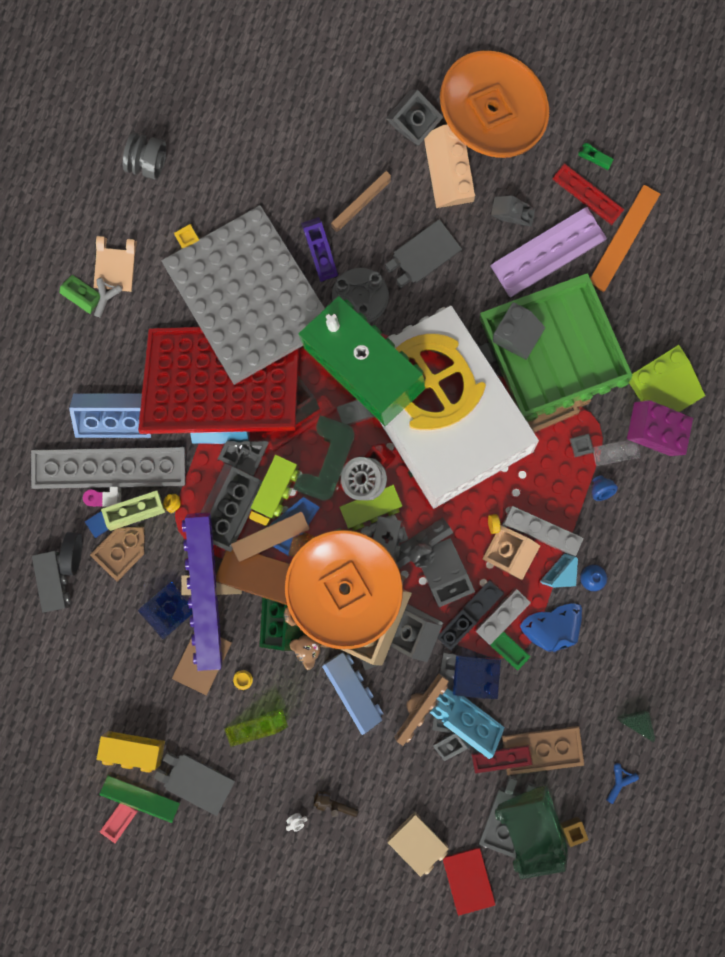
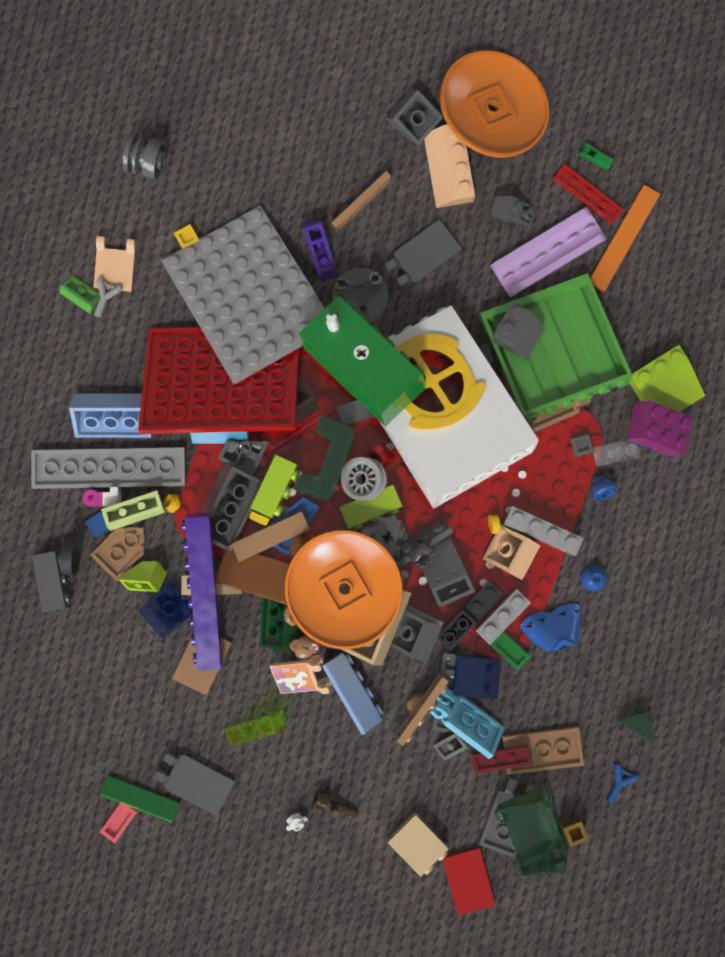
yellow brick [97,731,165,772] -> none
yellow plate [233,670,253,690] -> none
medium azure slope [540,553,578,587] -> none
none -> lime slope [118,561,167,592]
none -> flag [270,655,332,694]

